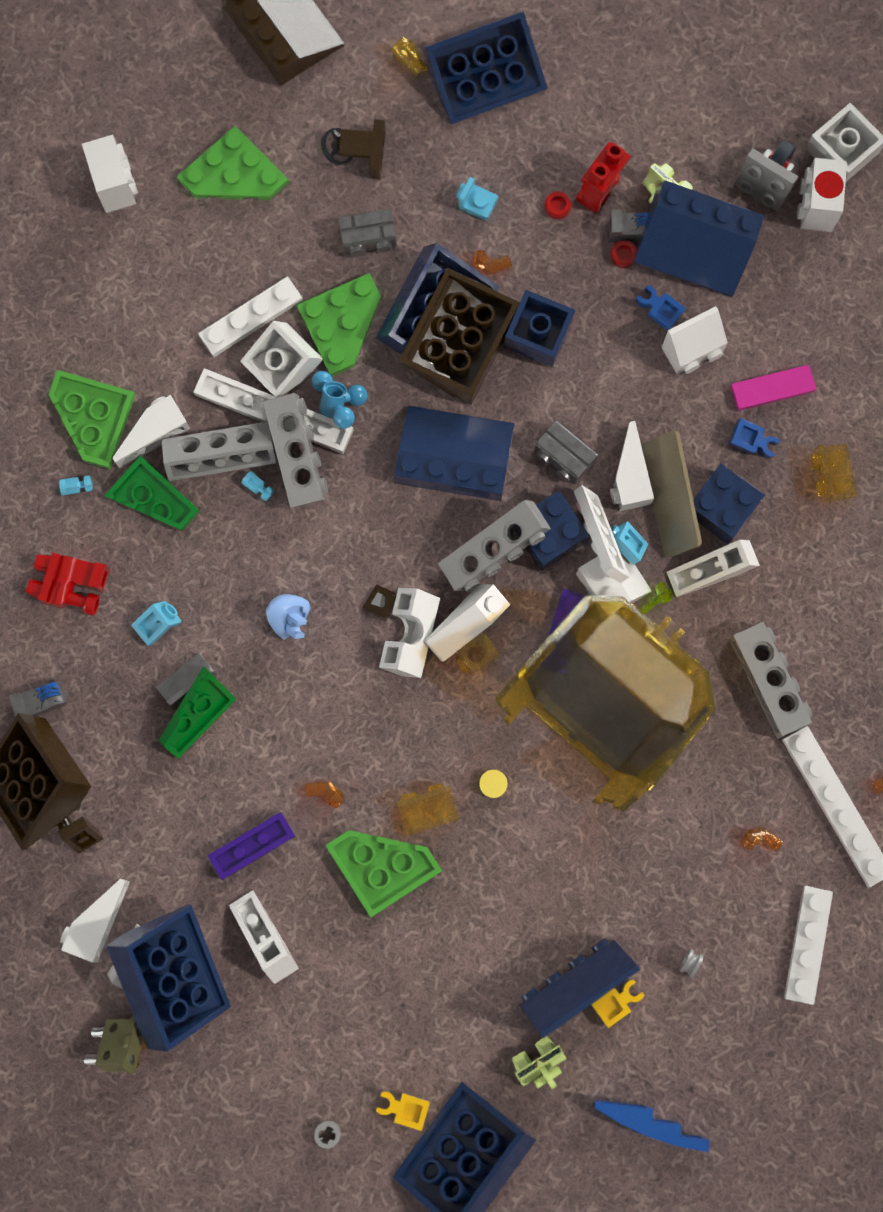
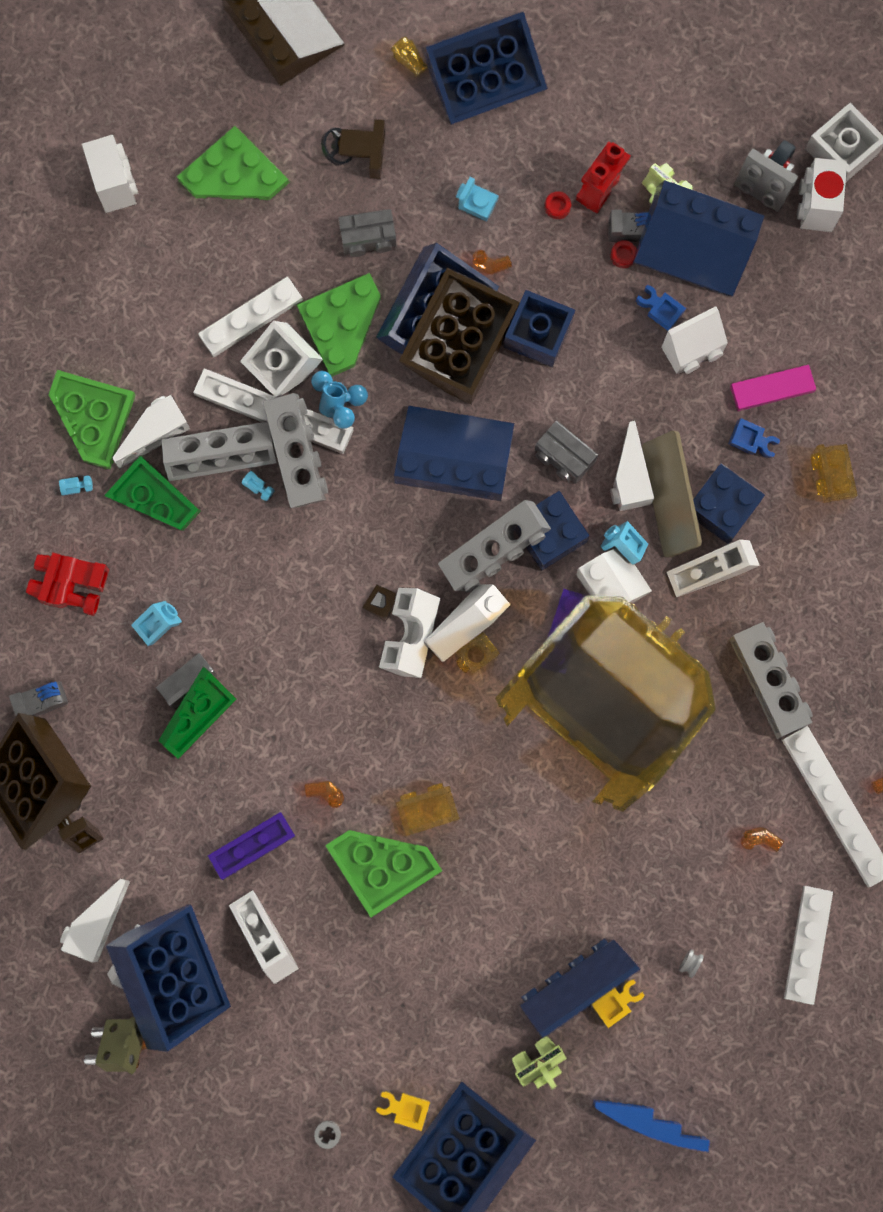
light blue piece [266,594,311,640] -> none
light yellow tile [479,770,508,798] -> none
white plate [574,485,629,583] -> none
clear neon green hand [638,582,672,617] -> none

